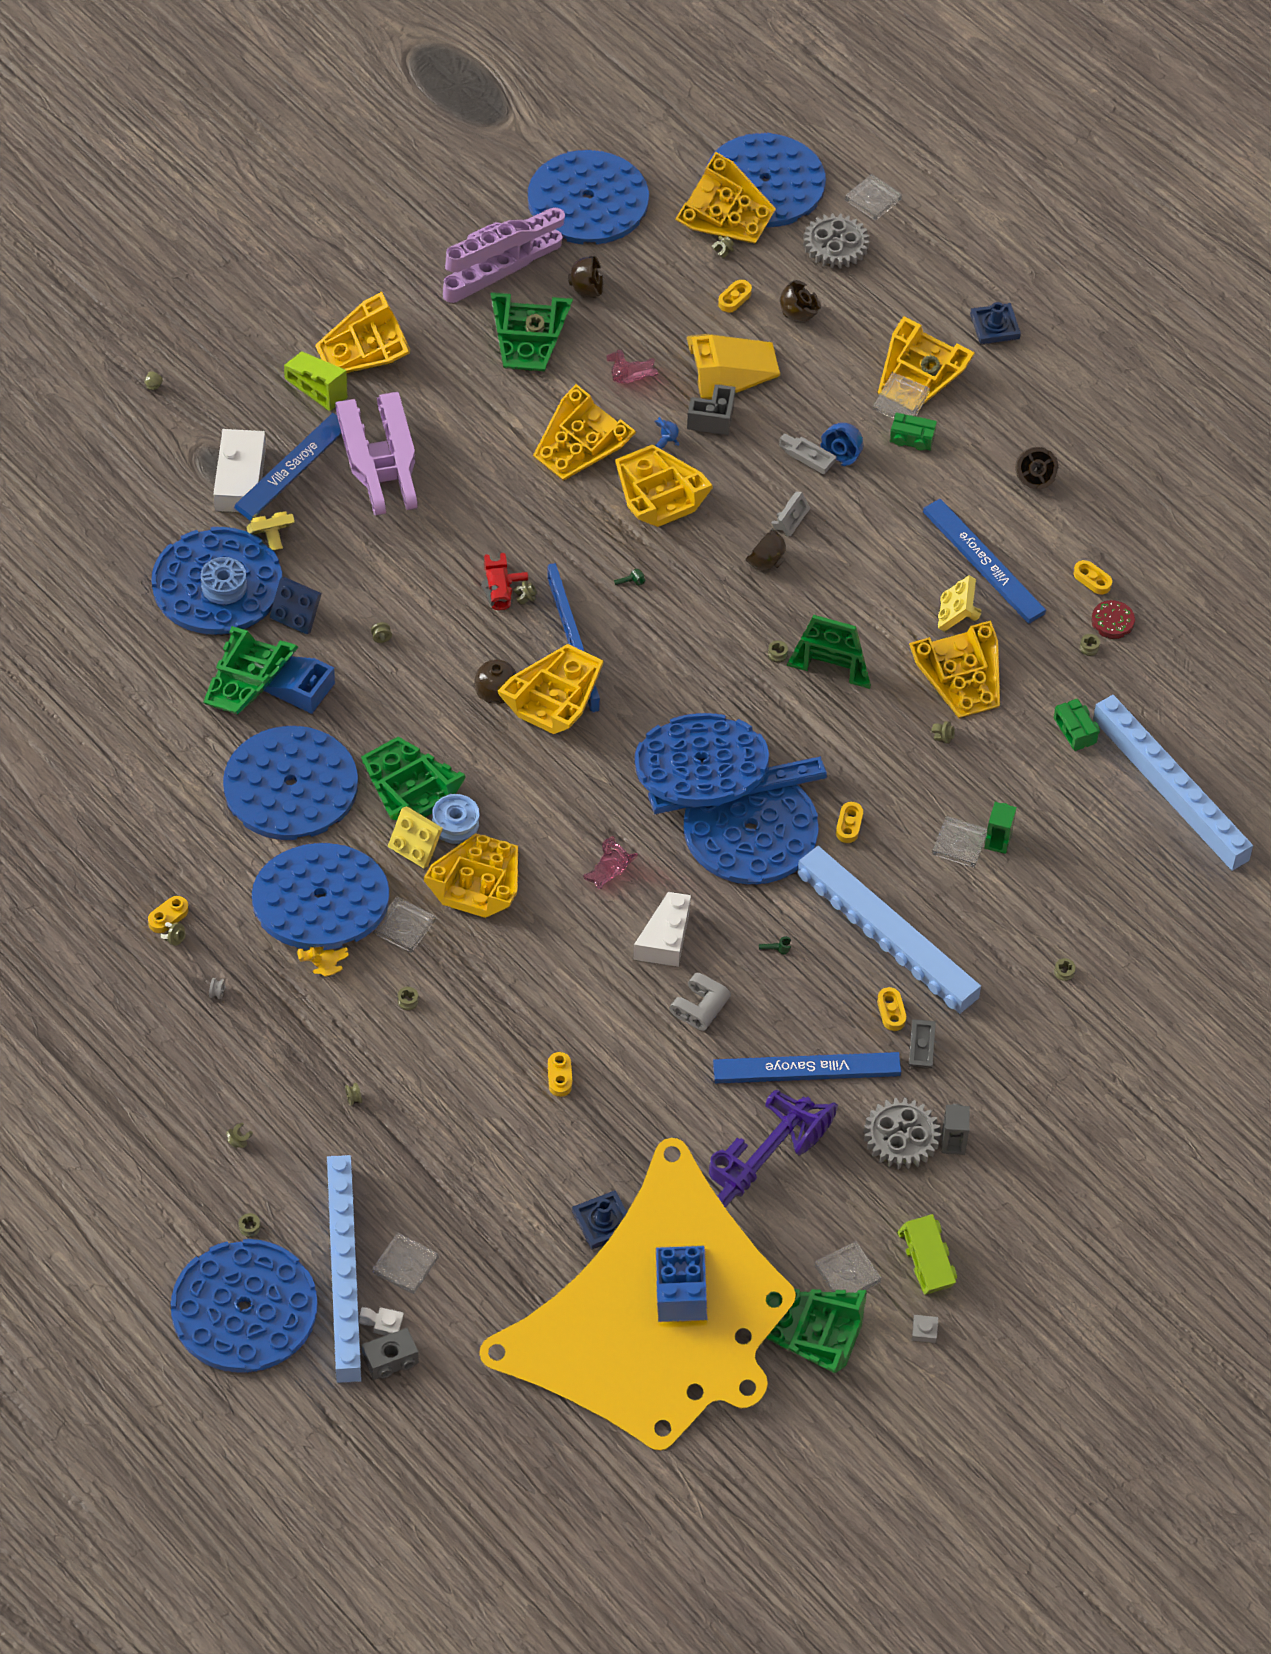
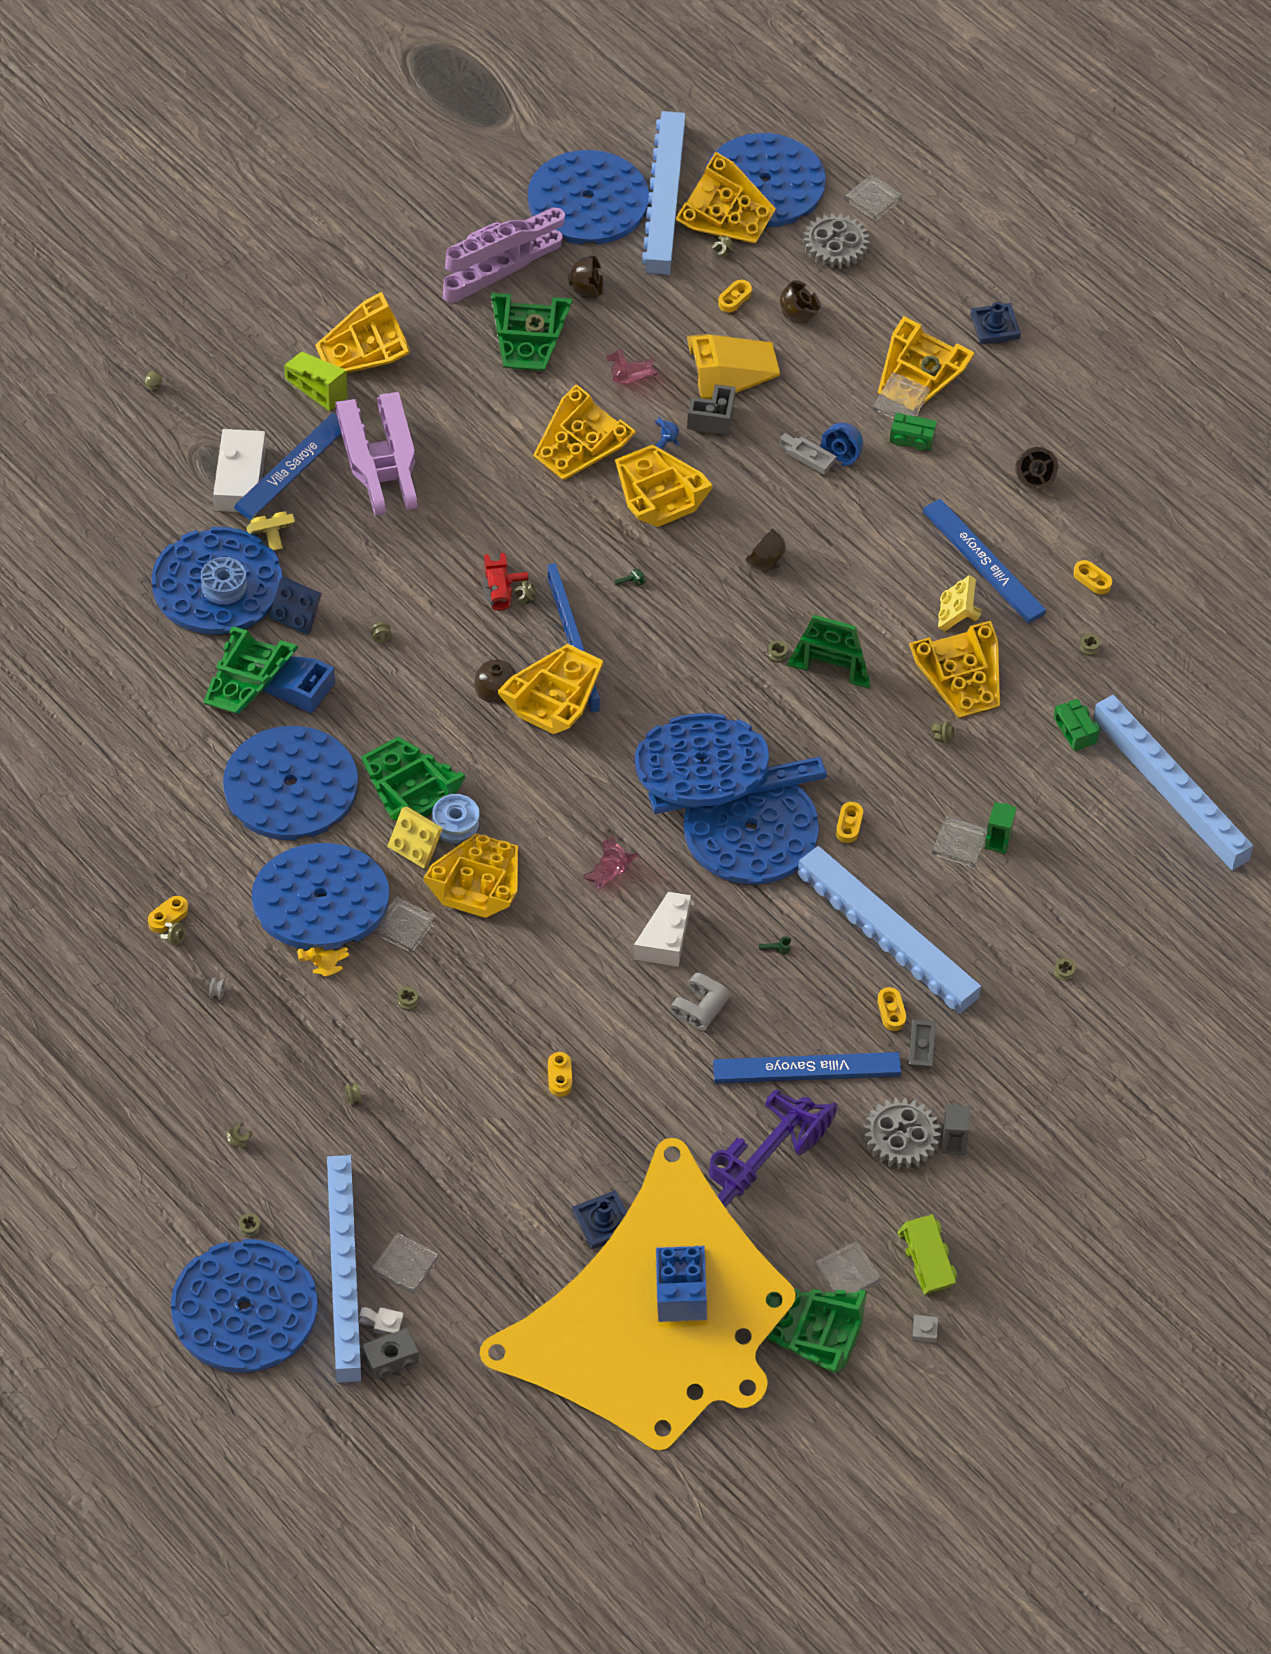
light grey plate [771,492,810,536] -> none
dark red tile [1091,600,1135,639] -> none
none -> light blue brick [642,111,685,275]

